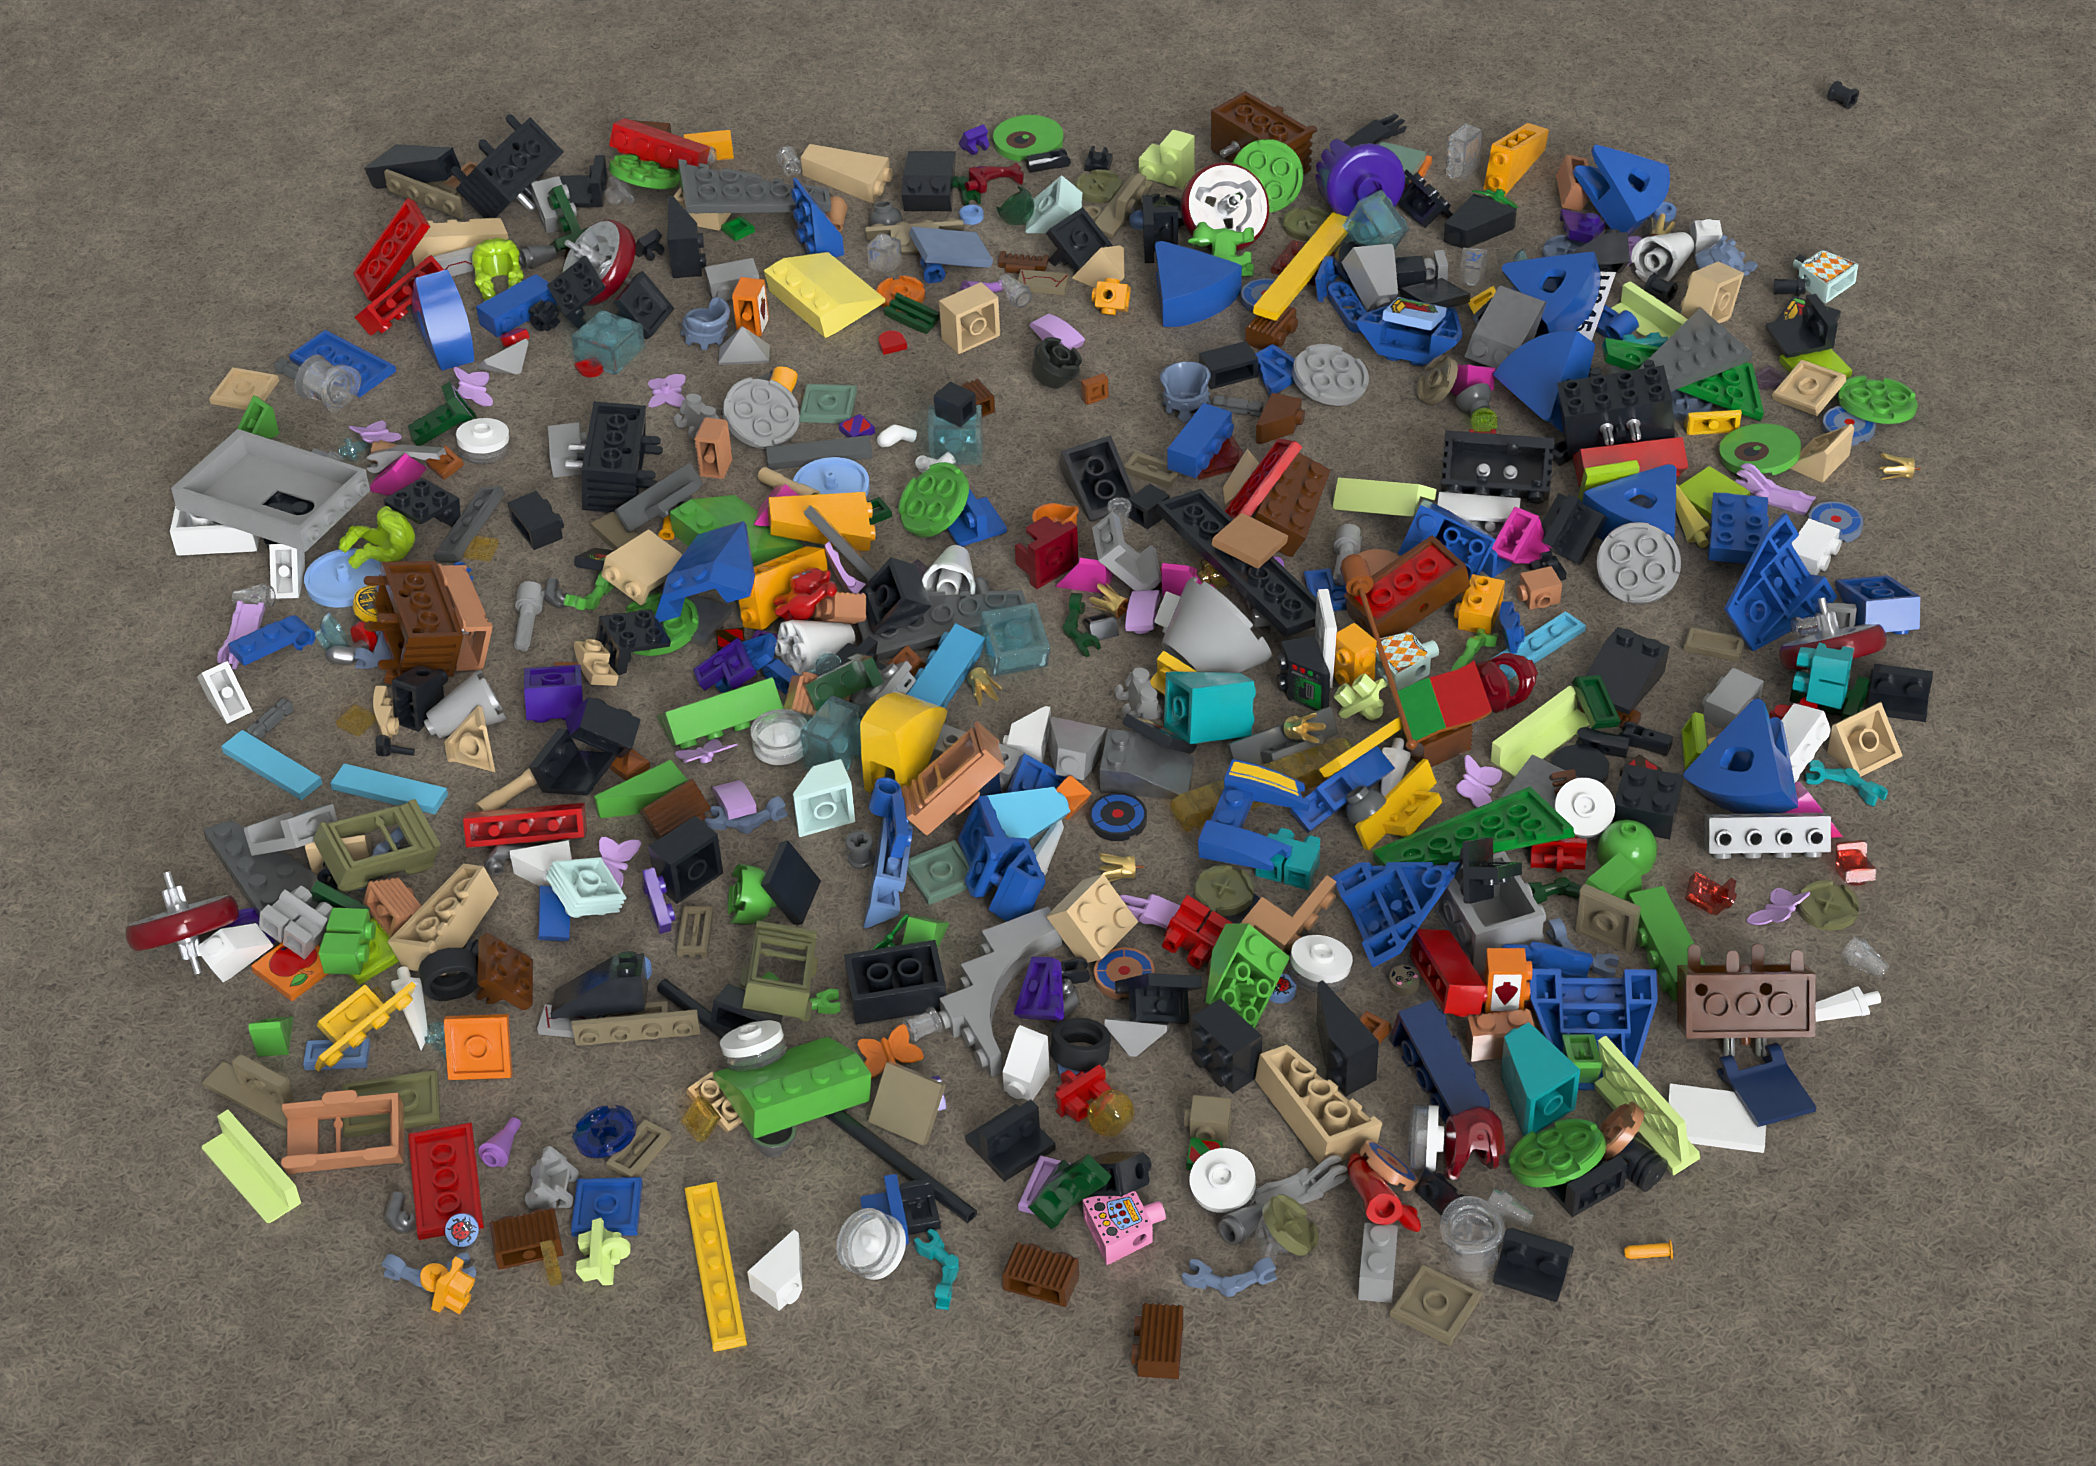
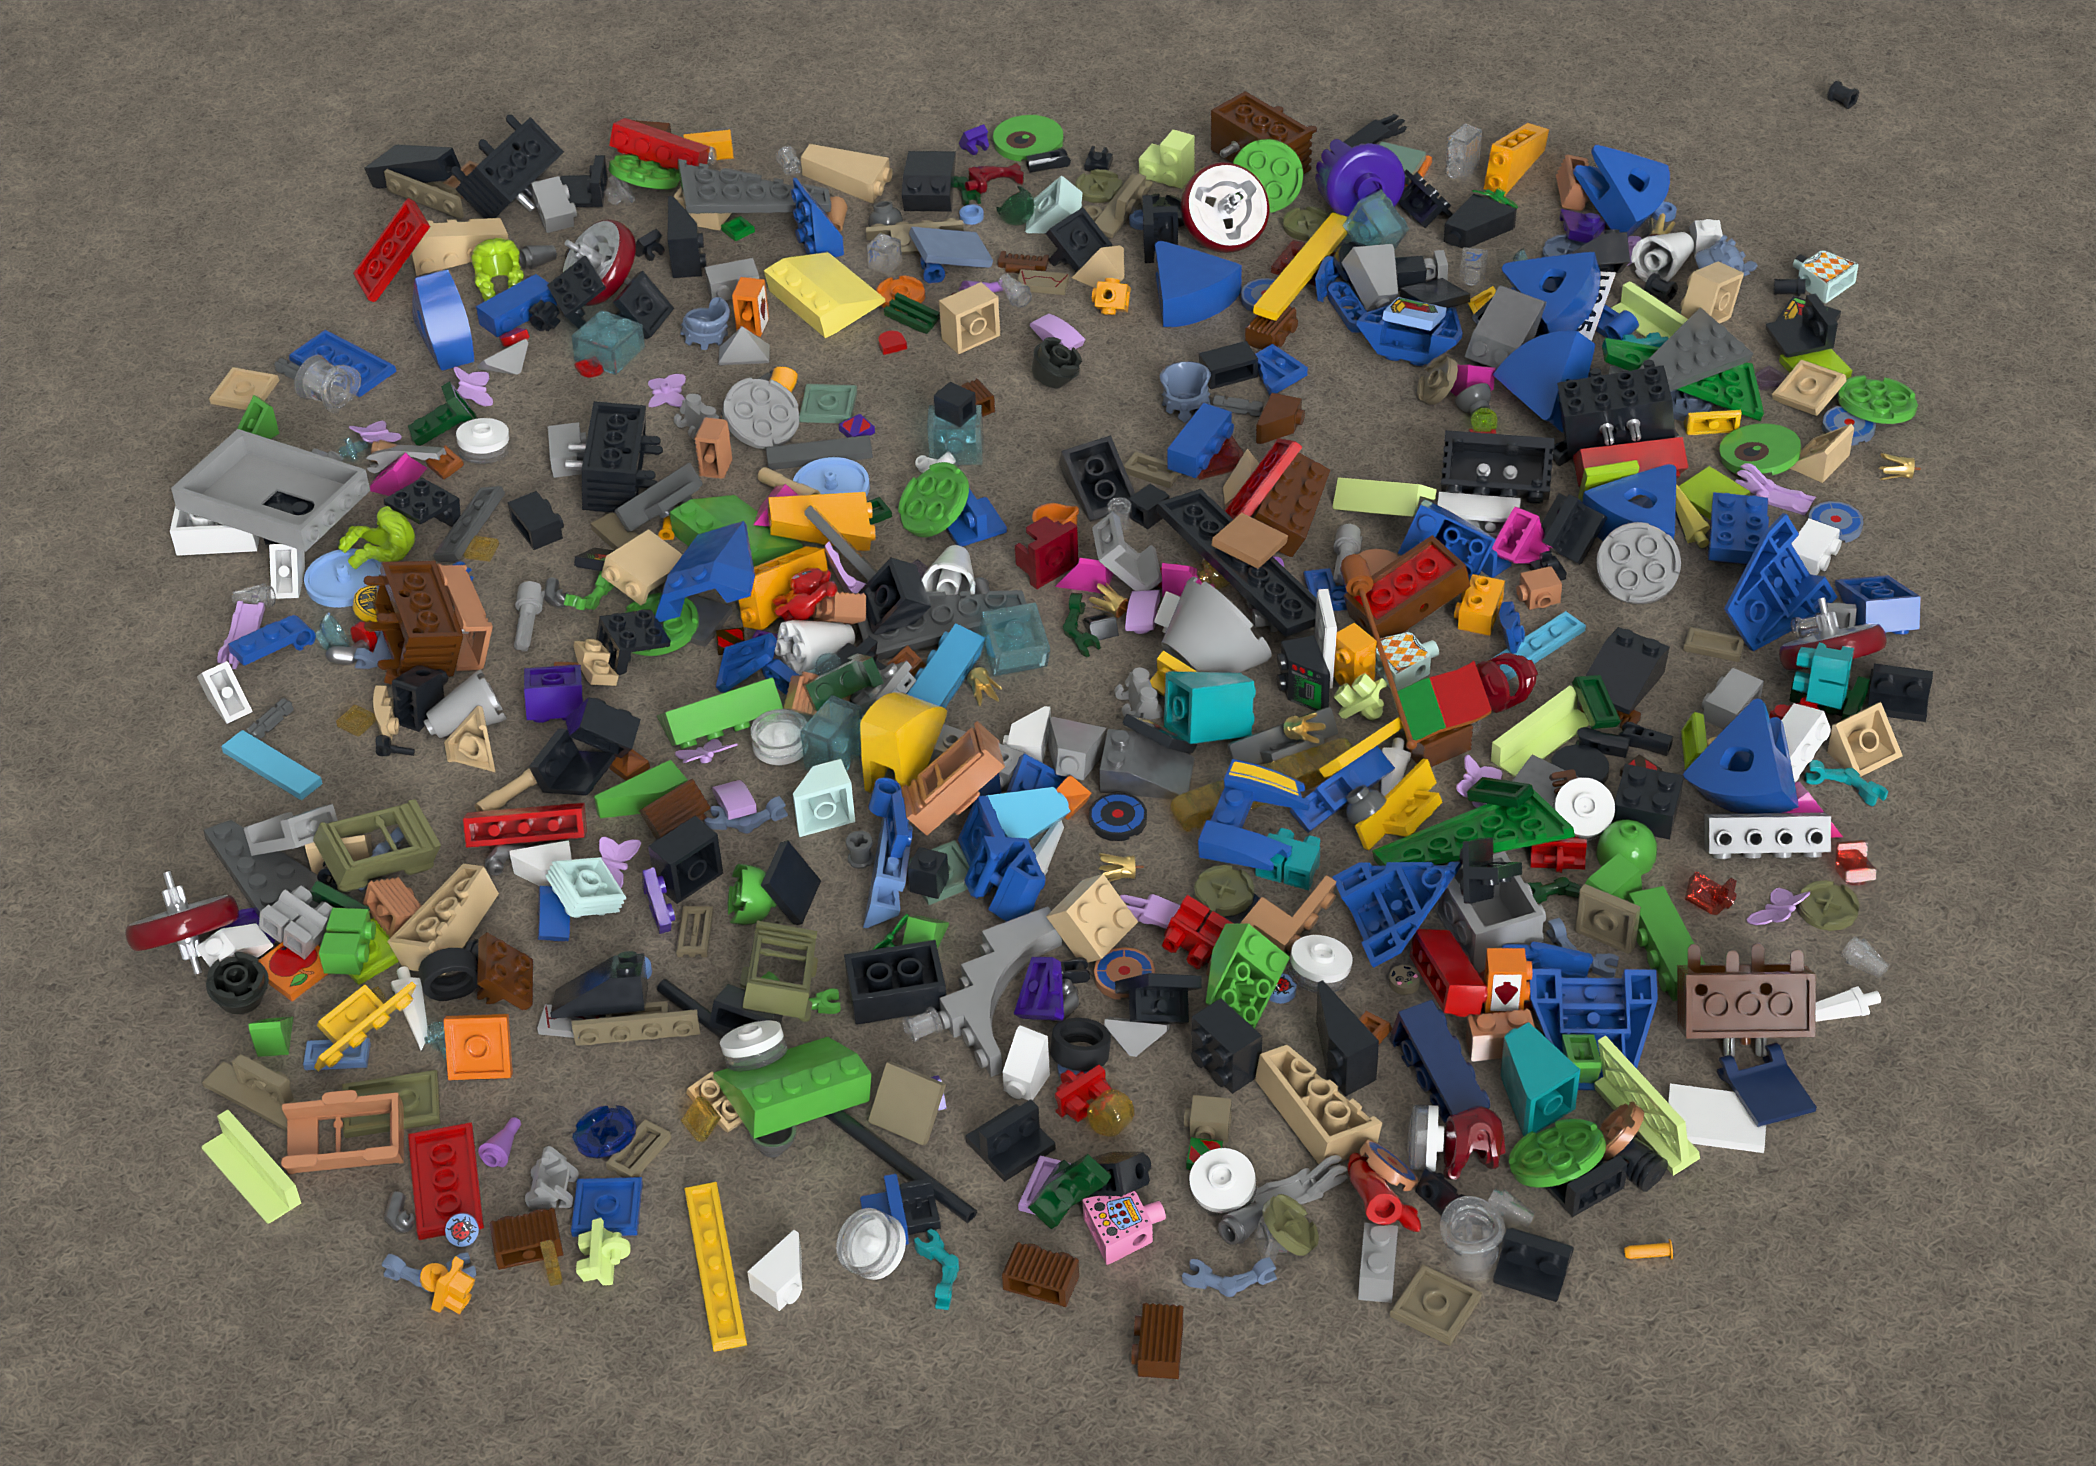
medium azure tile [330,764,448,814] -> none
red brick [354,255,444,336] -> none
light grey tile [434,246,476,277] -> none
dark green bracket [547,185,588,252] -> none
dark purple tile [693,638,757,691] -> none
orange piece [857,1024,924,1078] -> none
white arm [877,425,917,447] -> none
dark orange tile [1081,373,1109,405] -> none
bright green animal [1188,222,1254,277] -> none
light grey tile [1292,344,1369,406] -> none
bright green piece [1451,628,1499,671] -> none
none -> pearl dark grey cone [206,952,269,1014]
none -> black brick [908,847,949,899]
none -> dark green tile [1467,777,1534,808]

